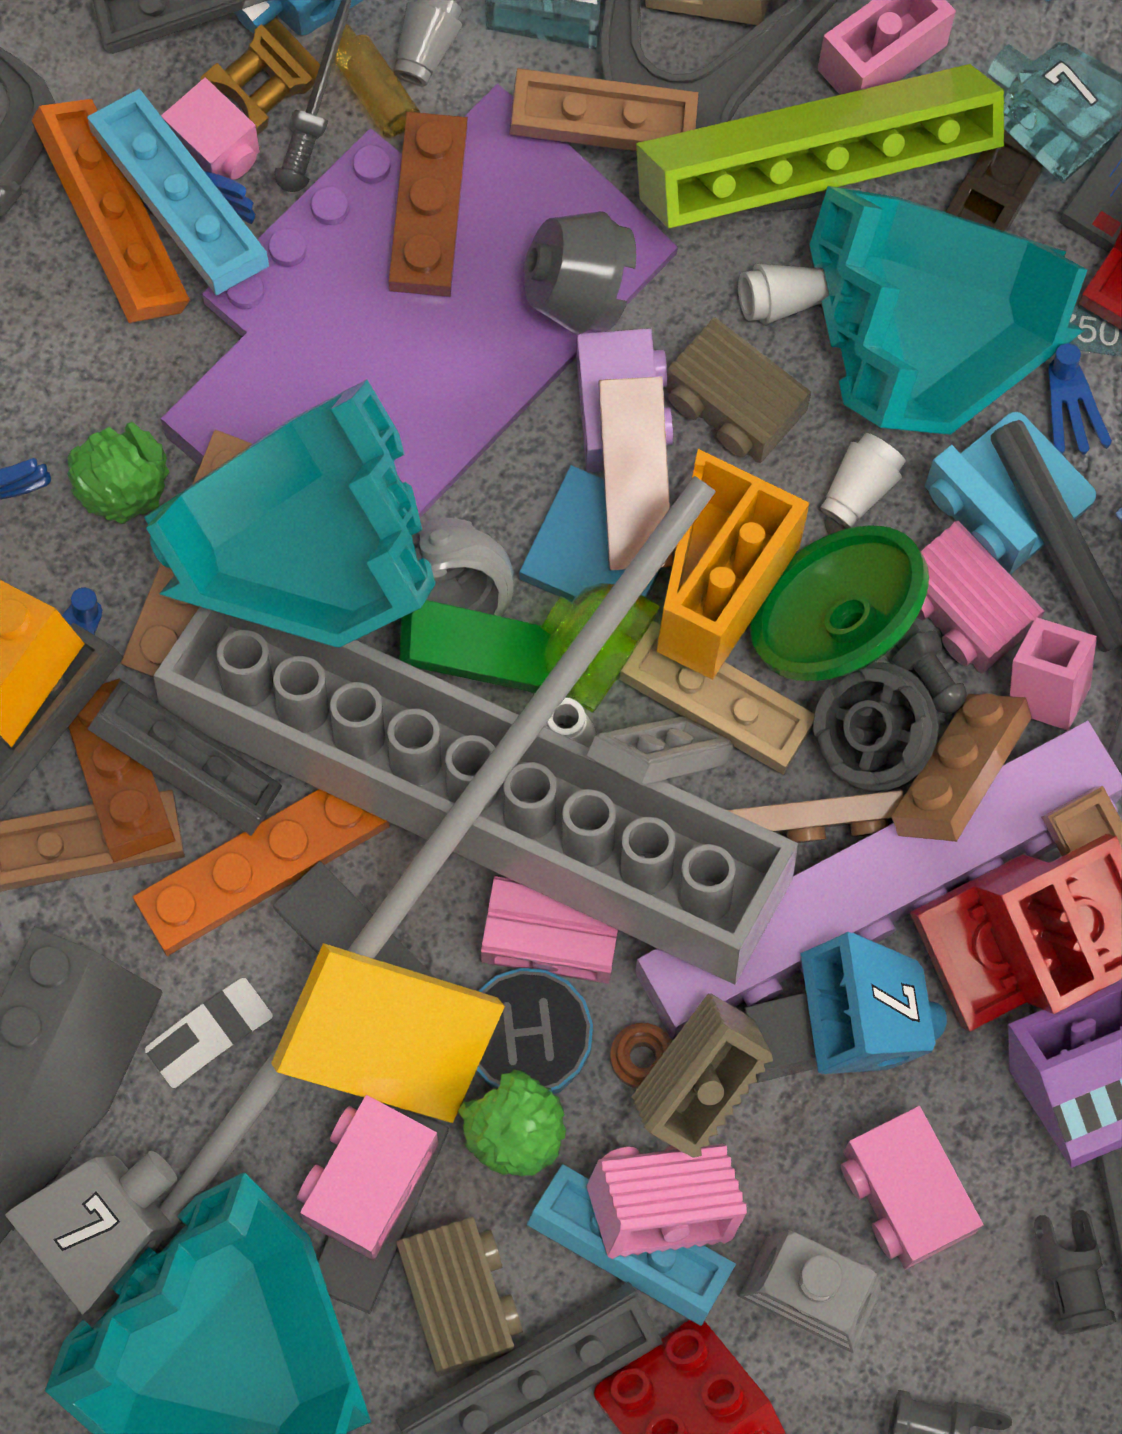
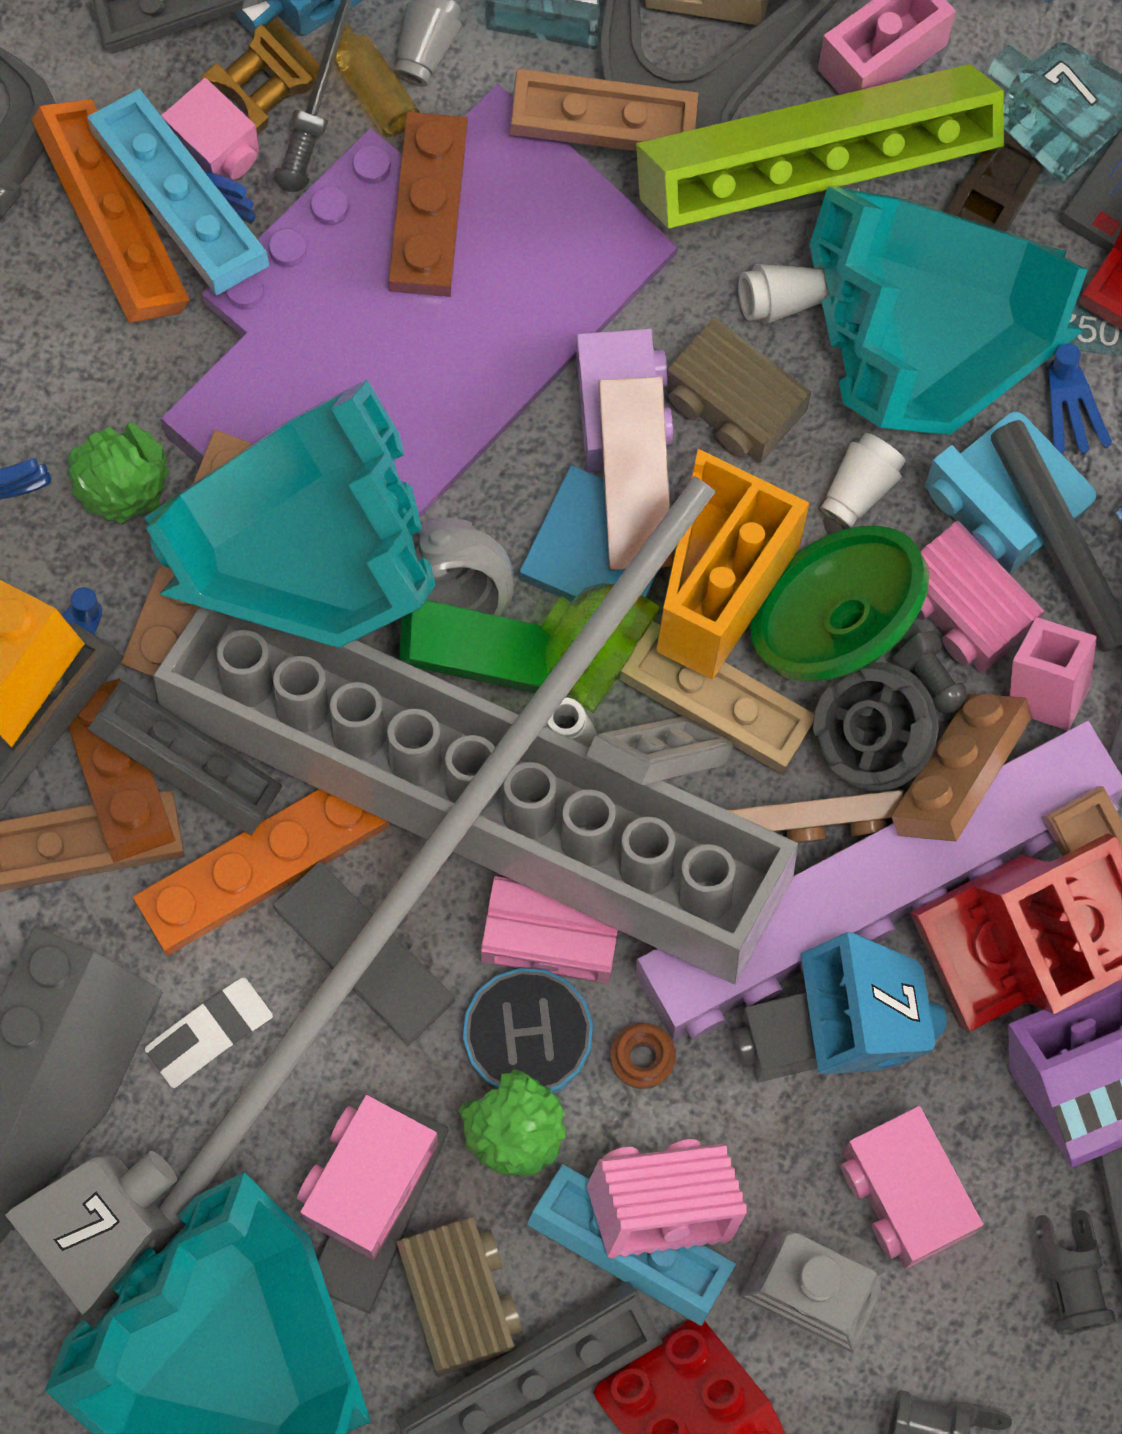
yellow tile [271,943,505,1123] -> none
dark grey cone [524,211,636,335] -> none
dark tan brick [631,993,773,1158] -> none

